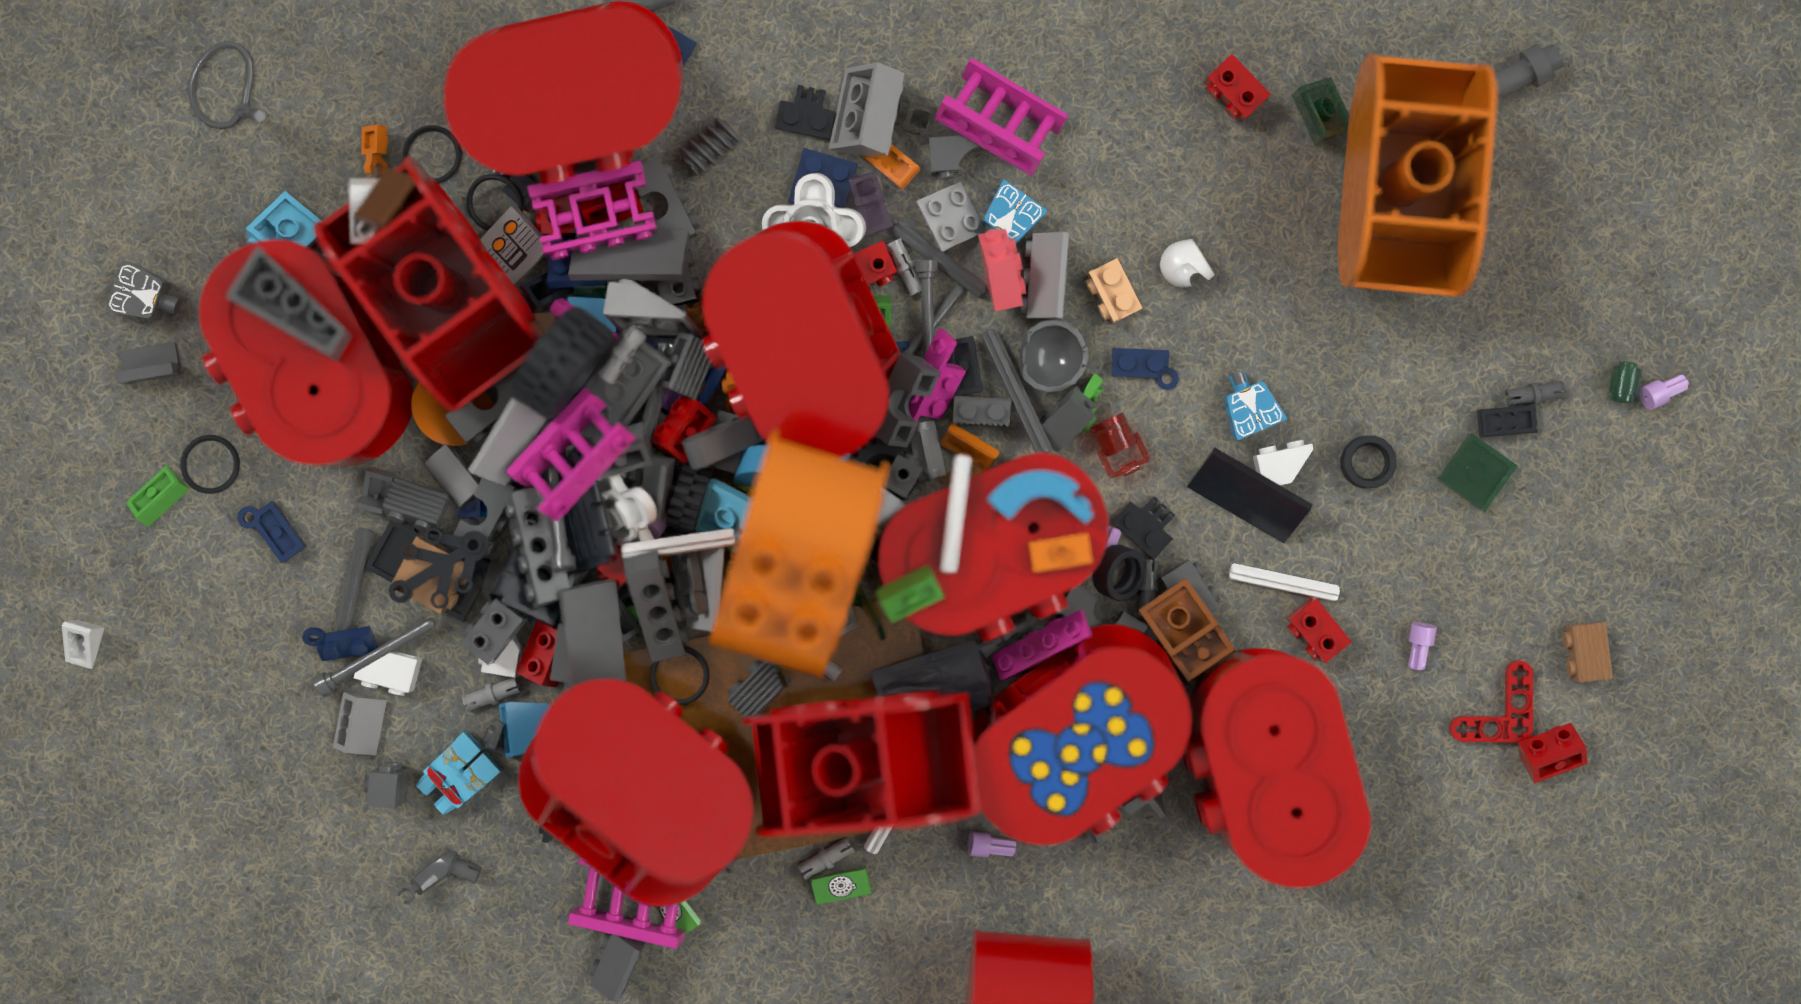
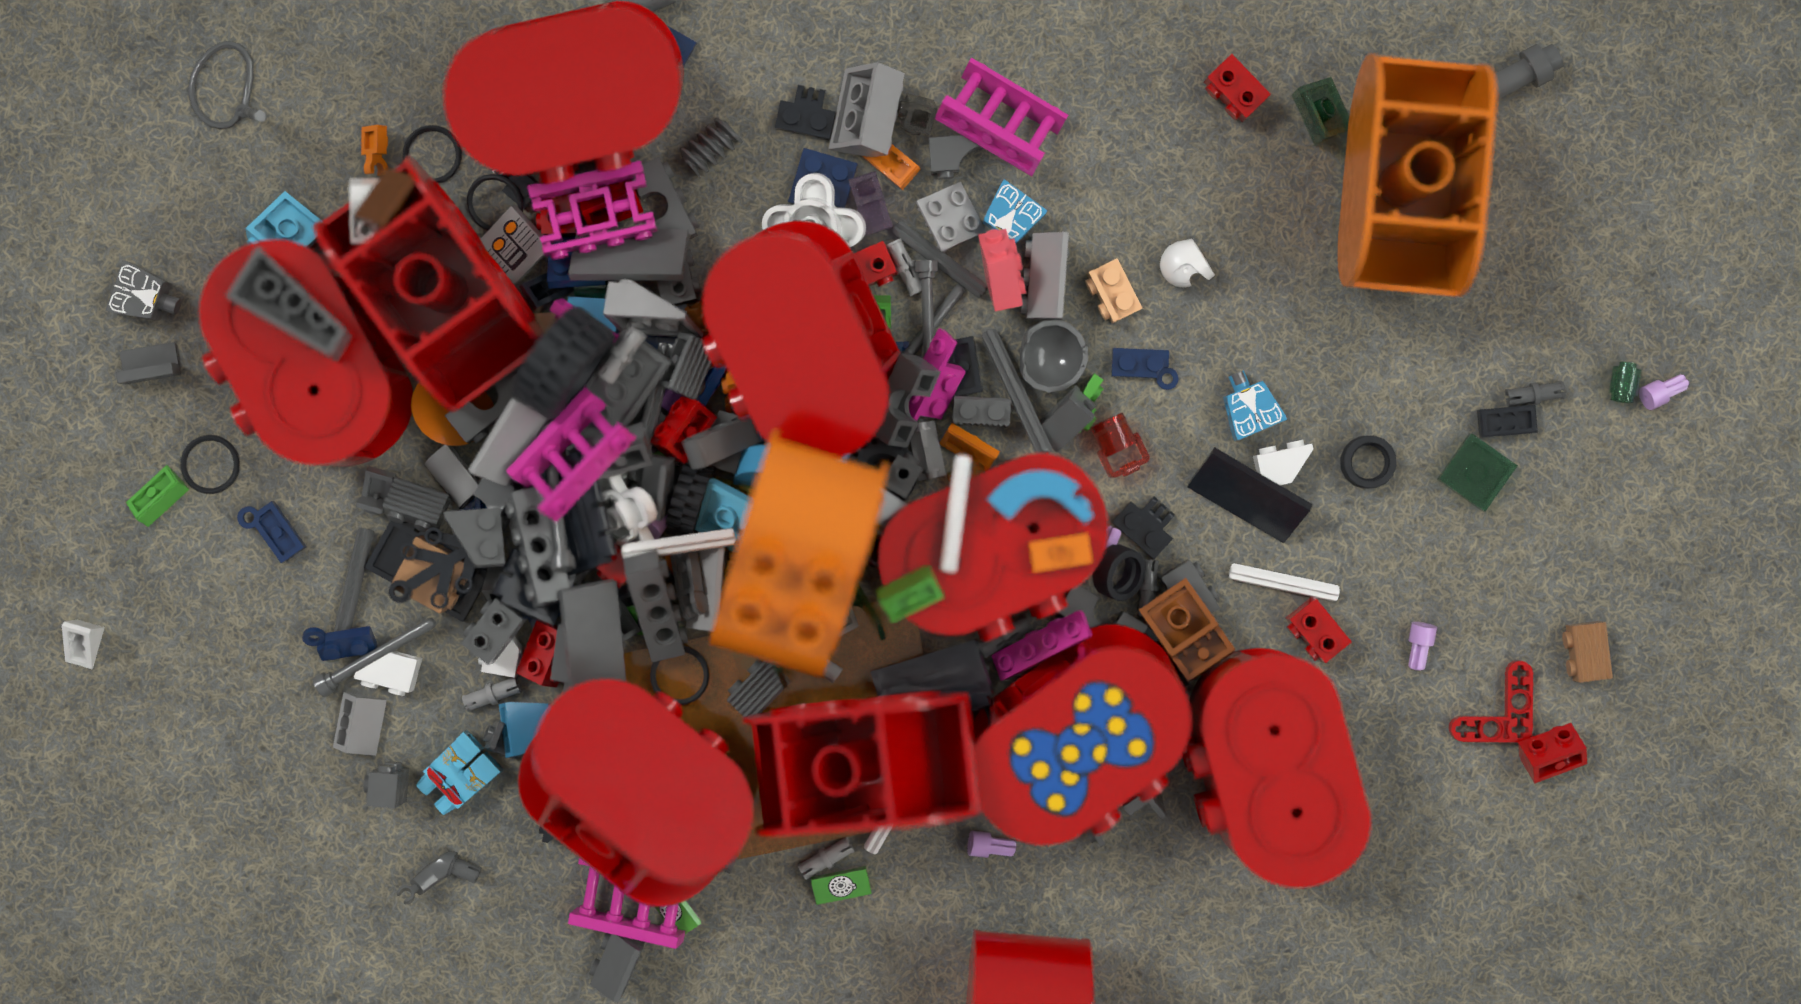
none -> dark grey wing [444,508,505,568]

